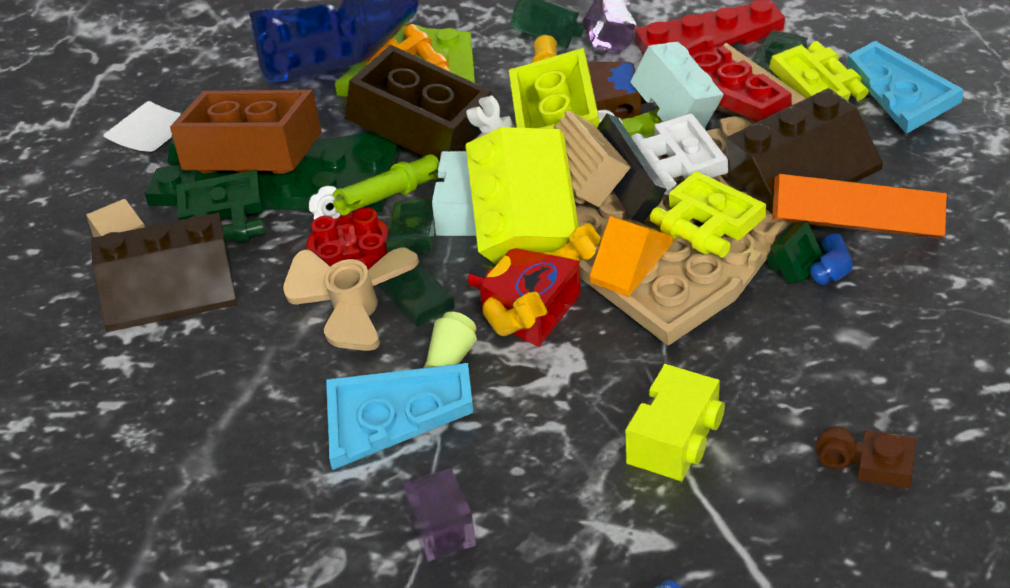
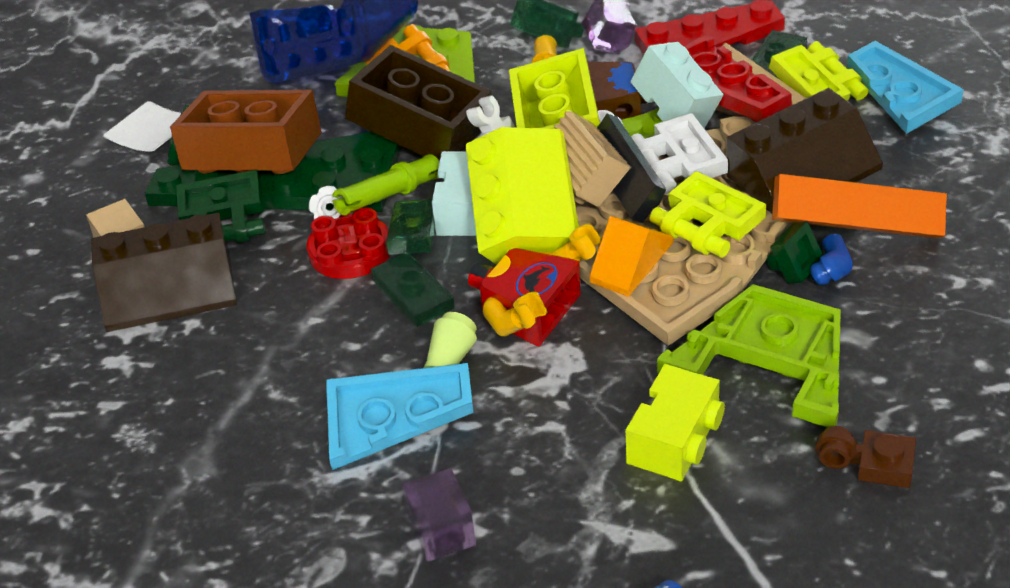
tan piece [283,247,419,351] -> none
none -> lime wing [657,284,841,428]

